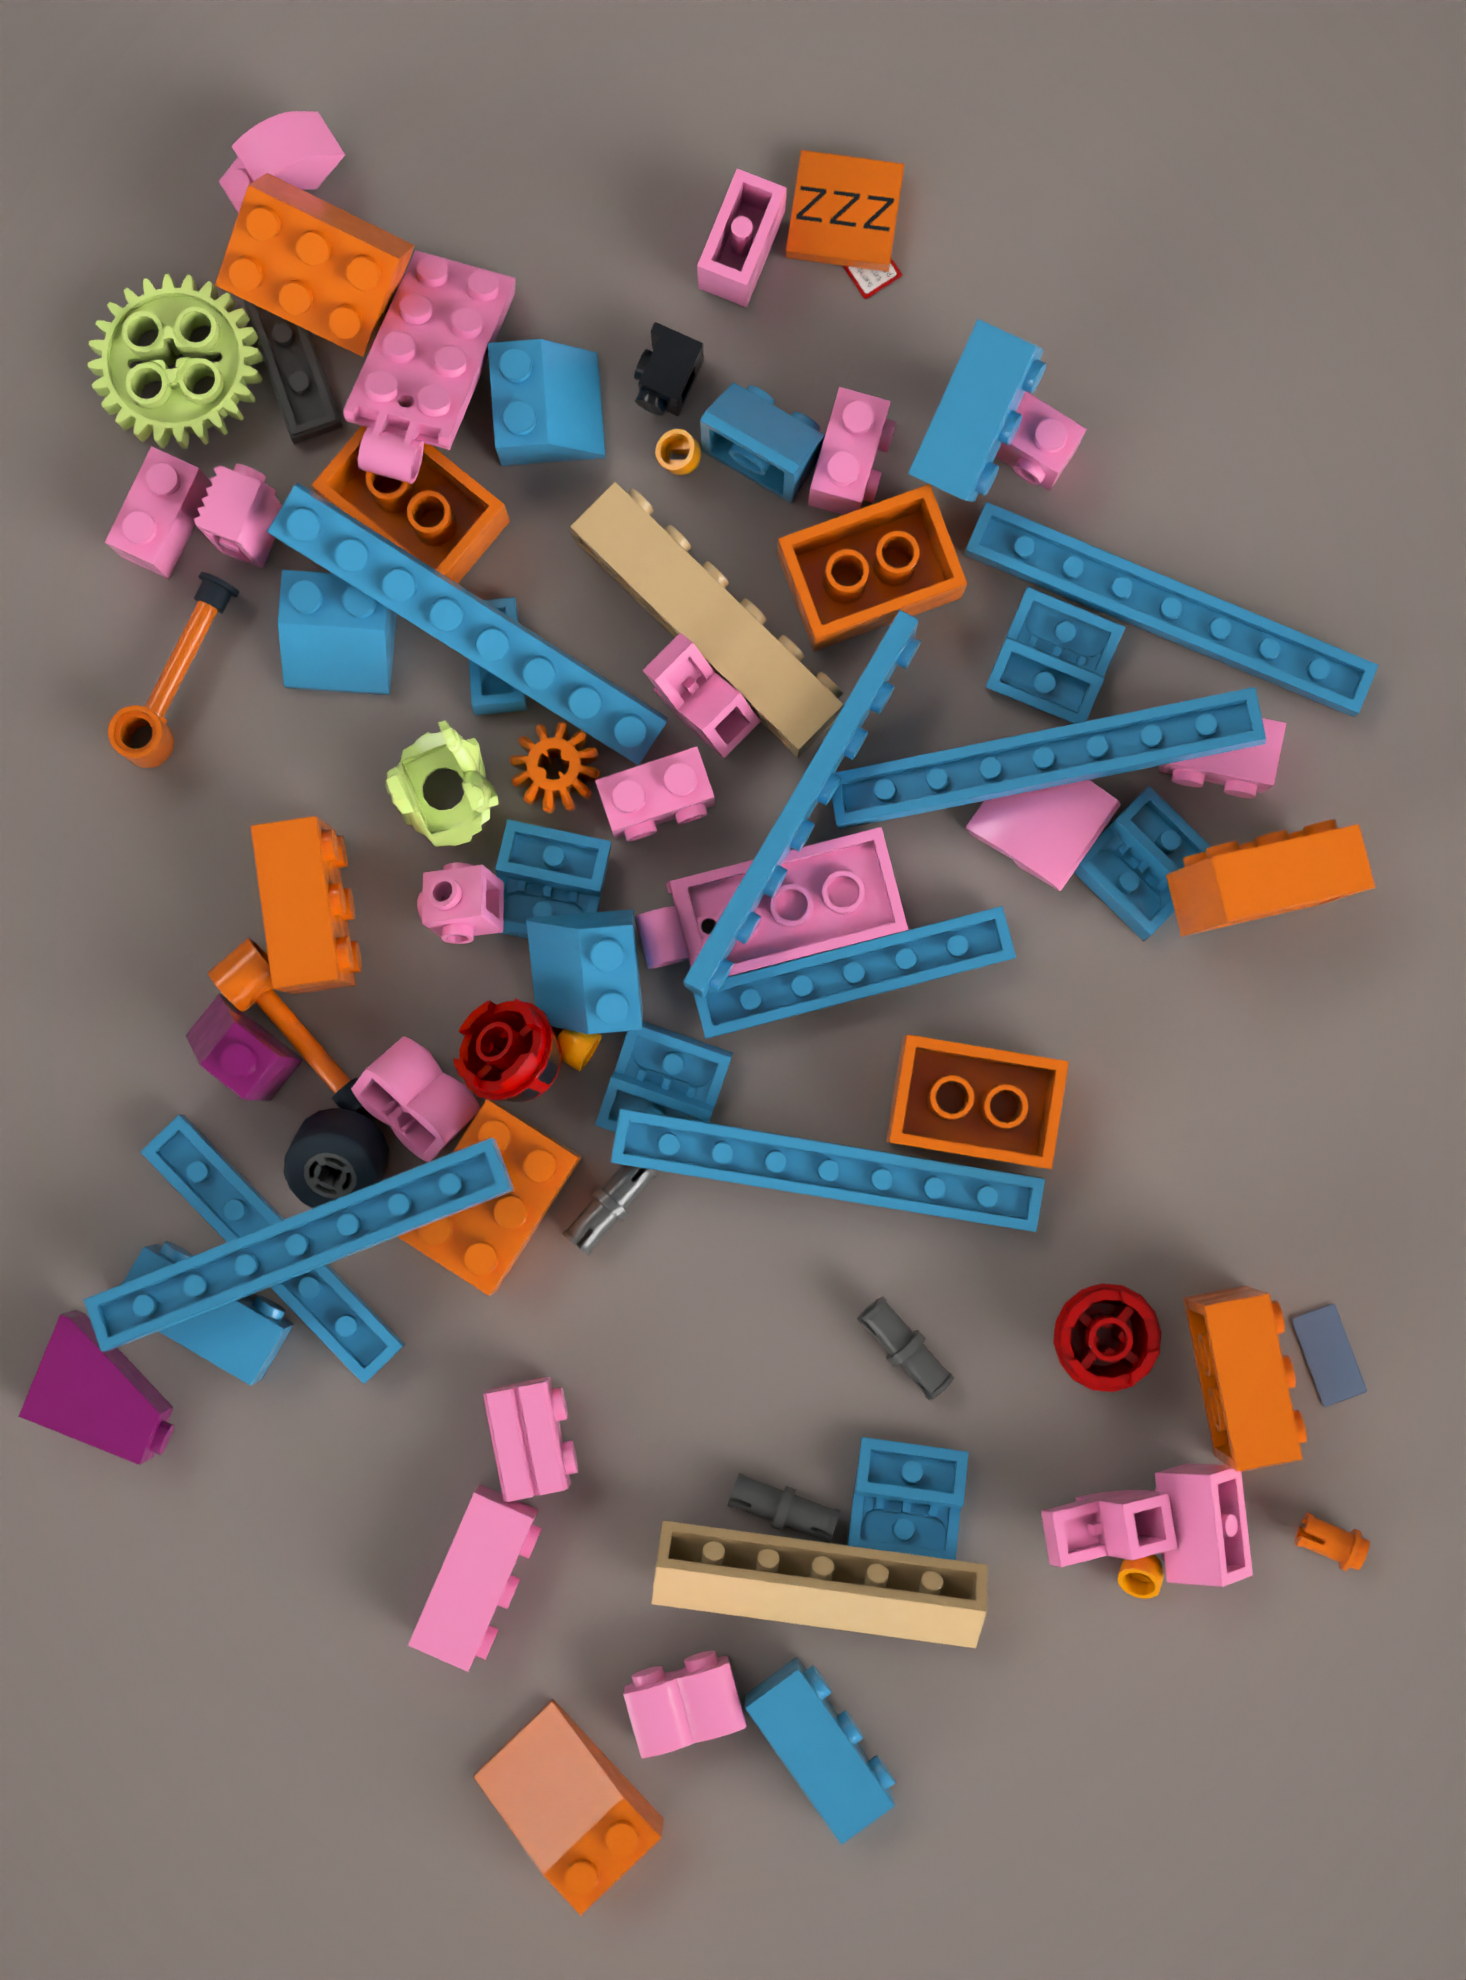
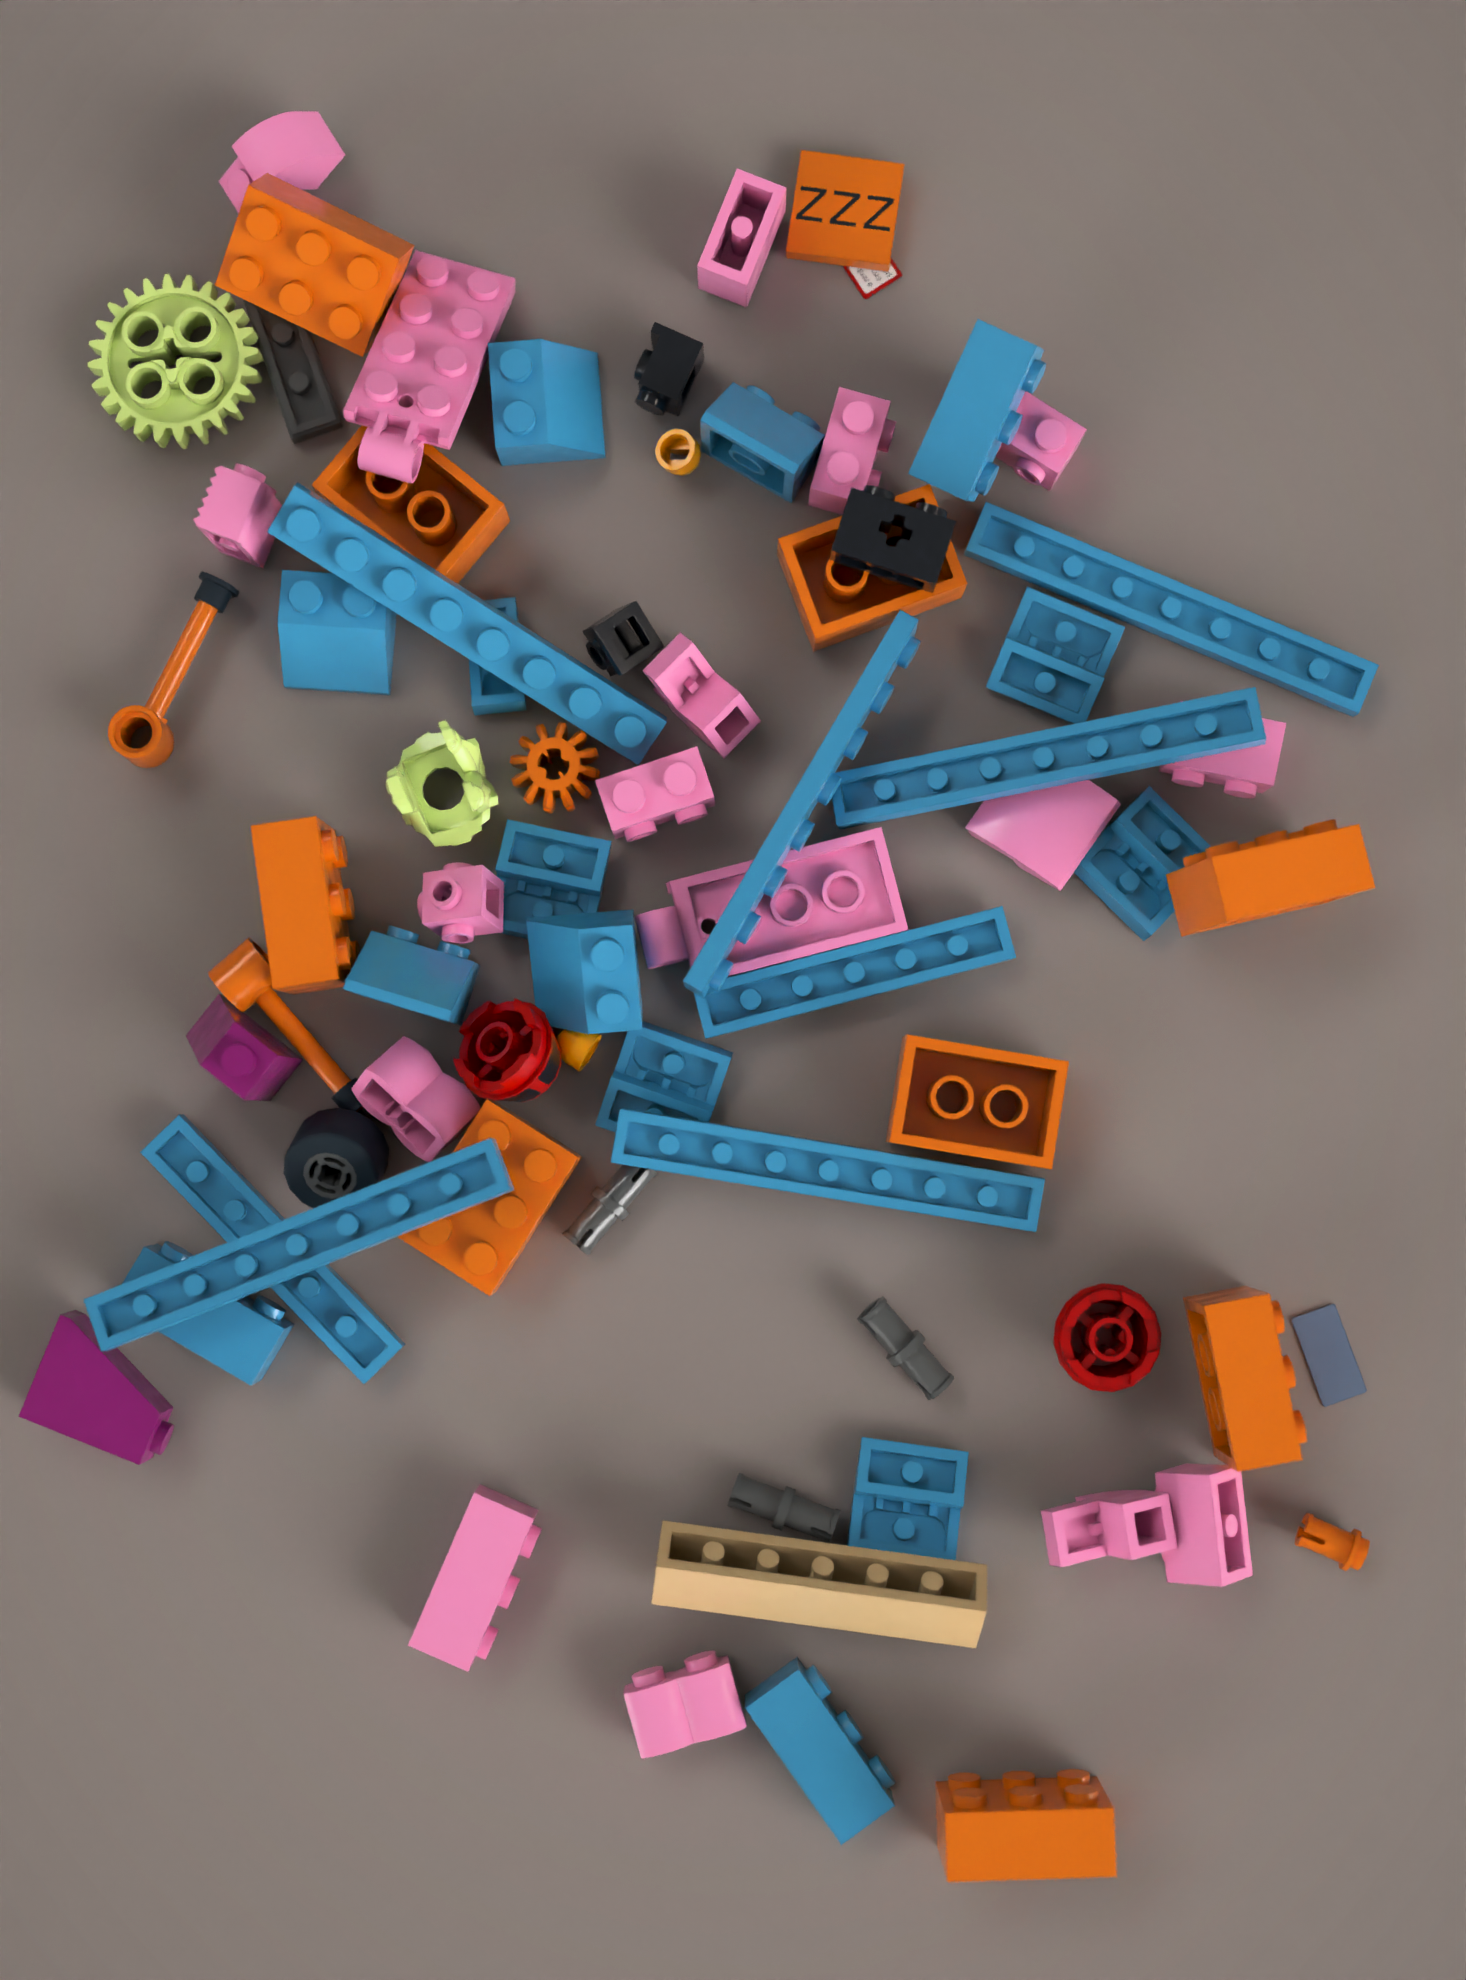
bright pink brick [105,446,213,579] -> none
orange slope [473,1699,664,1916] -> none
bright pink brick [483,1377,578,1502] -> none
tan brick [570,482,844,758] -> none
light orange hinge [1117,1554,1164,1599] -> none
none -> dark azure slope [343,925,480,1026]
none -> black brick [582,601,665,676]
none -> black brick [830,485,957,593]
none -> orange brick [935,1769,1117,1882]

